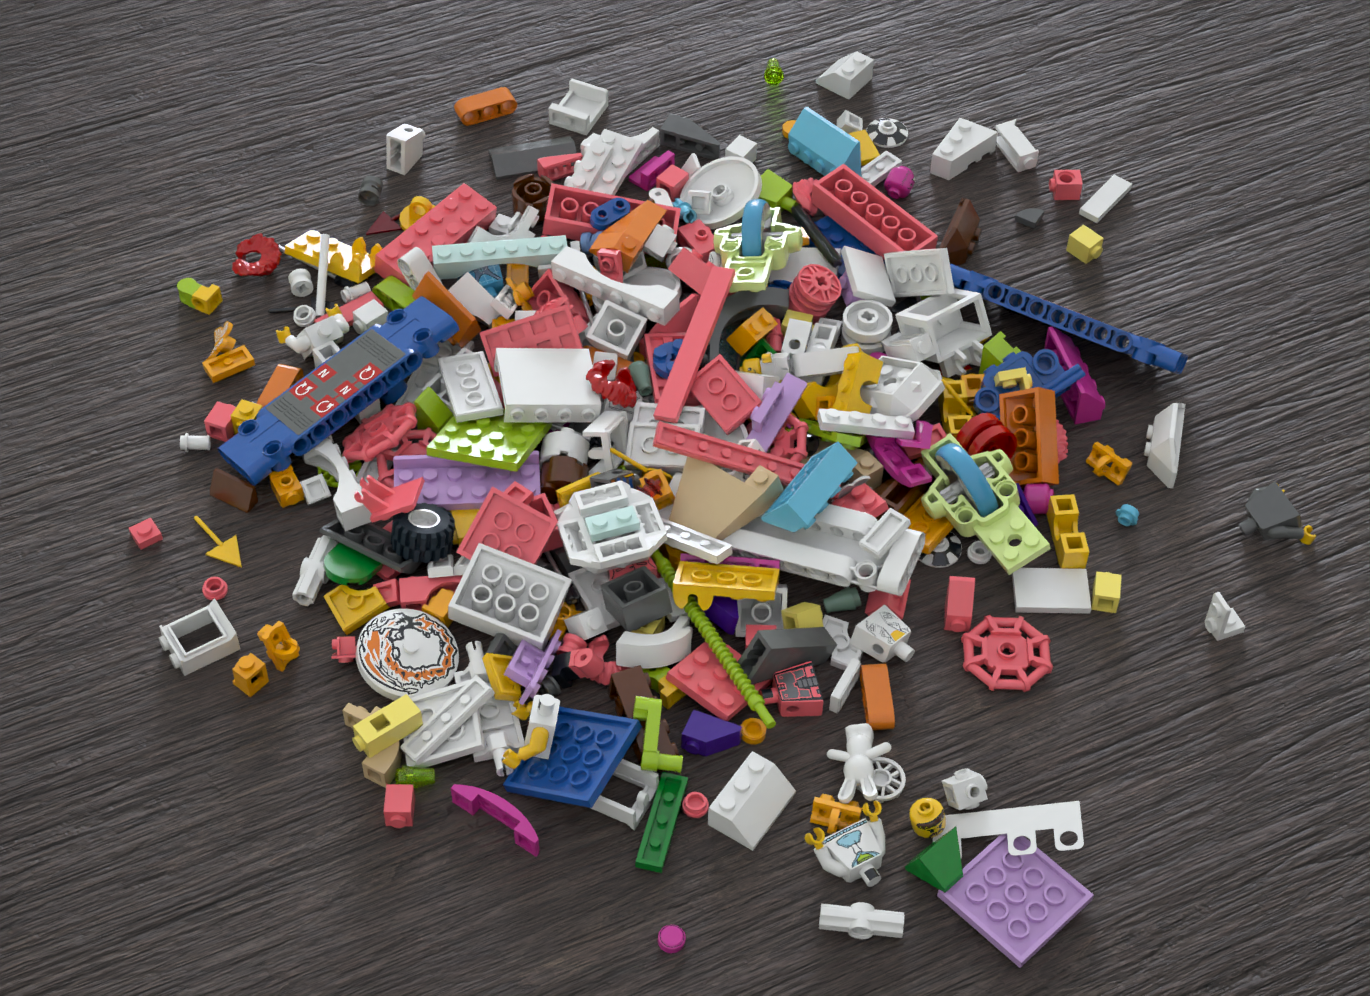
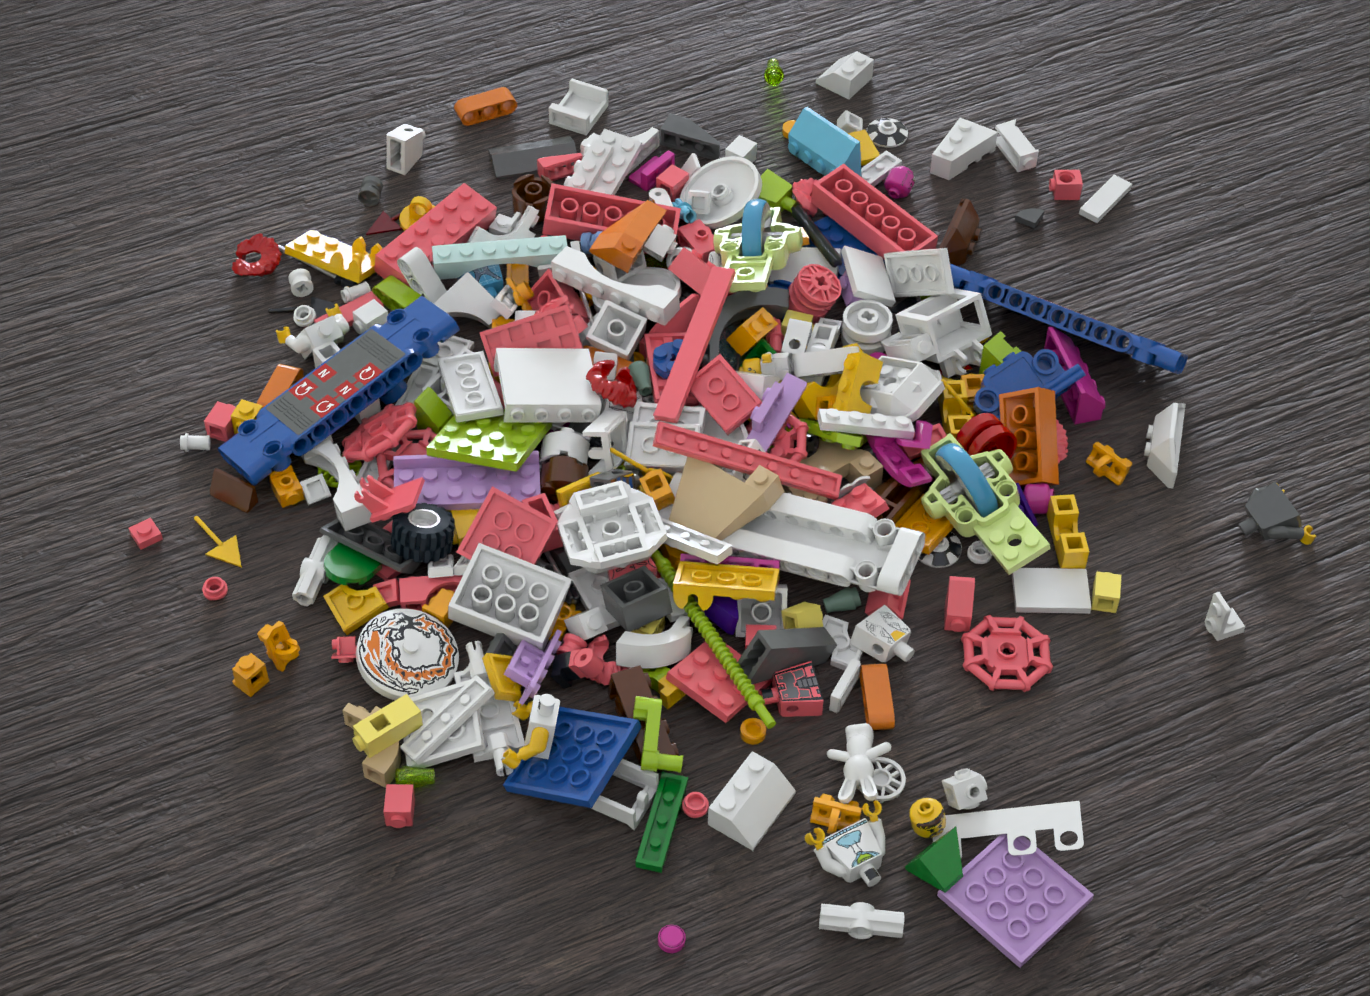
white window [159,598,240,676] -> none
yellow leg [177,278,223,315] -> none
light orange plate [202,345,255,383] -> none
light orange animal [204,321,236,362] -> none
white bar [315,234,330,318] -> none
orange slope [412,271,481,349] -> none
dark pink slope [451,784,540,857] -> none
coral plate [504,481,534,505] -> none
dark grey bush [538,675,561,696] -> none
light aqua plate [585,505,640,542] -> none
blue plate [590,198,630,230] -> none
coral slope [597,248,623,283] -> none
clear red wheel [636,478,663,502] -> none
dark purple slope [681,710,742,757] -> none
medium azure slope [761,442,858,532] -> none
white tile [859,508,911,560] -> none
light yellow bracket [994,367,1032,390] -> none
light yellow brick [1066,225,1104,264] -> none
medium azure plate [1116,504,1139,526] -> none

